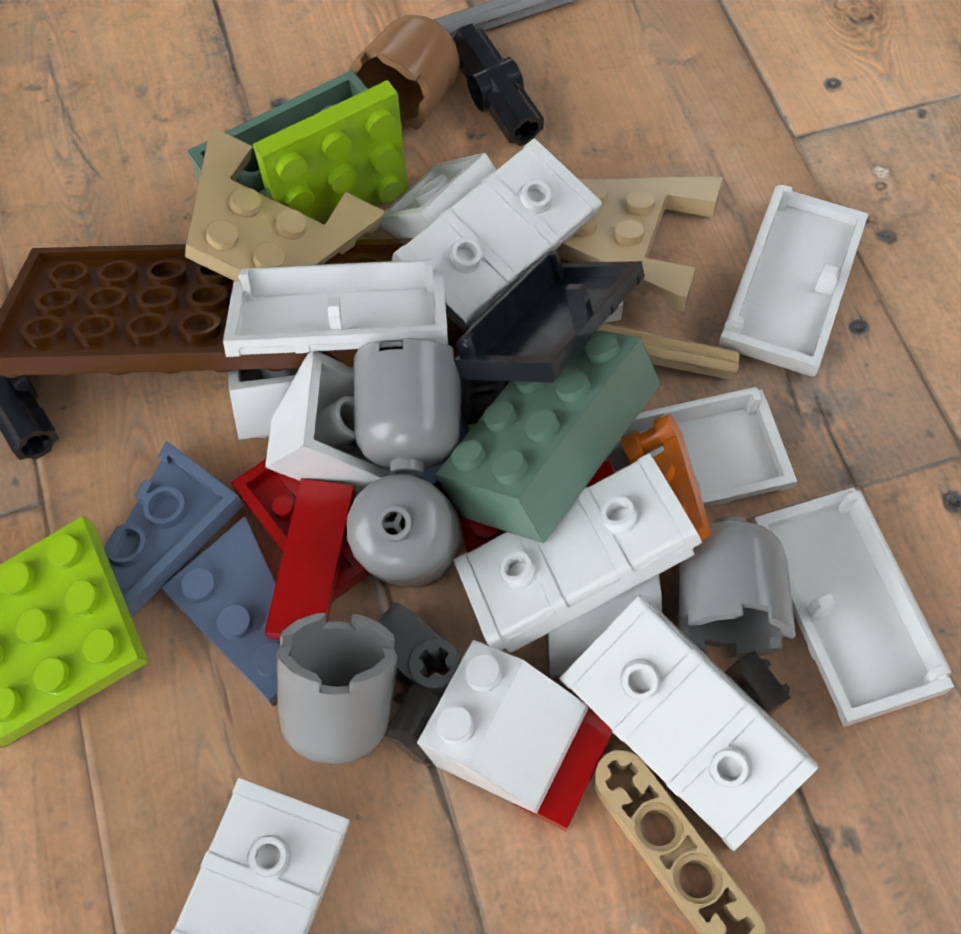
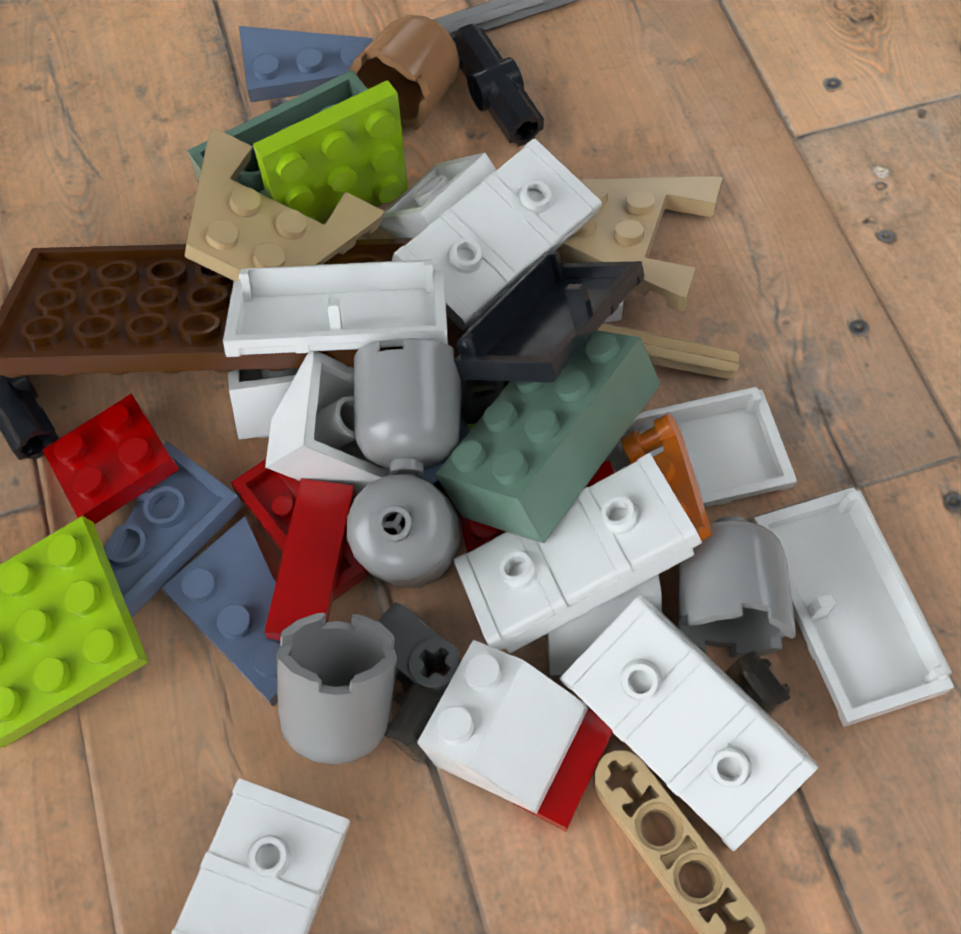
white container [718,185,869,377] -> none
none -> red plate [43,393,180,525]
none -> sand blue wing [239,26,373,102]

